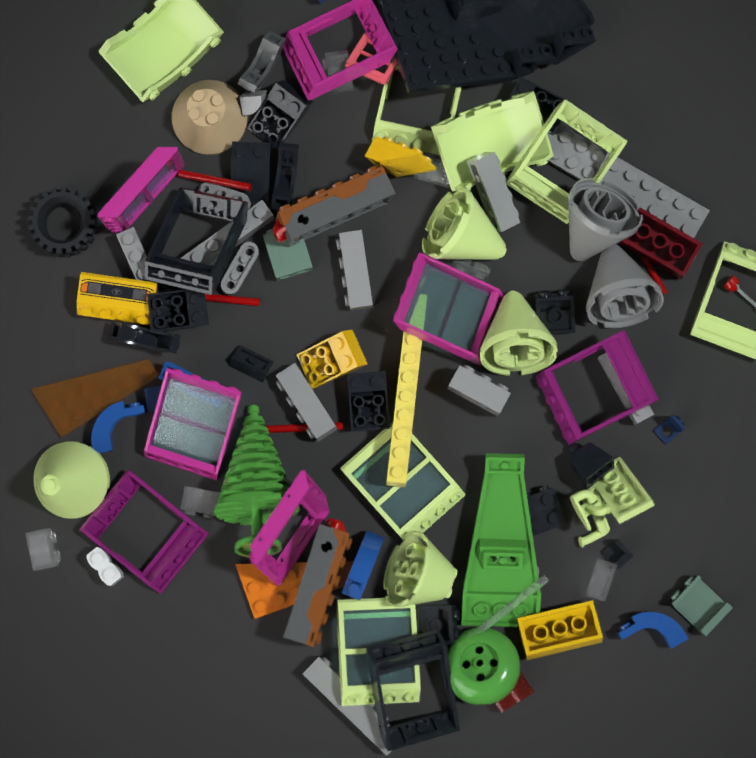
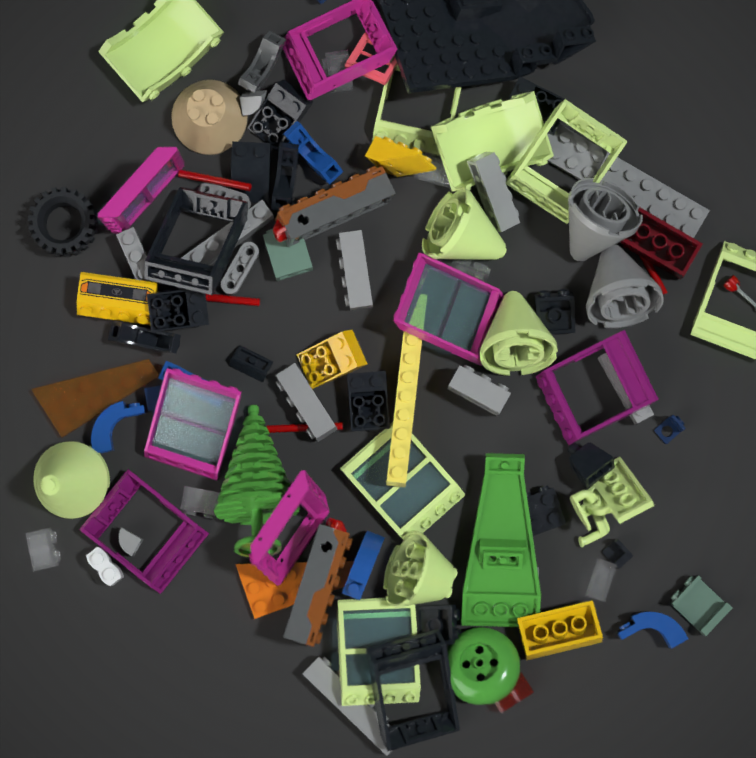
clear bar [466,575,549,637] -> none
none -> light grey brick [119,528,144,556]
none -> blue arch [283,121,344,184]

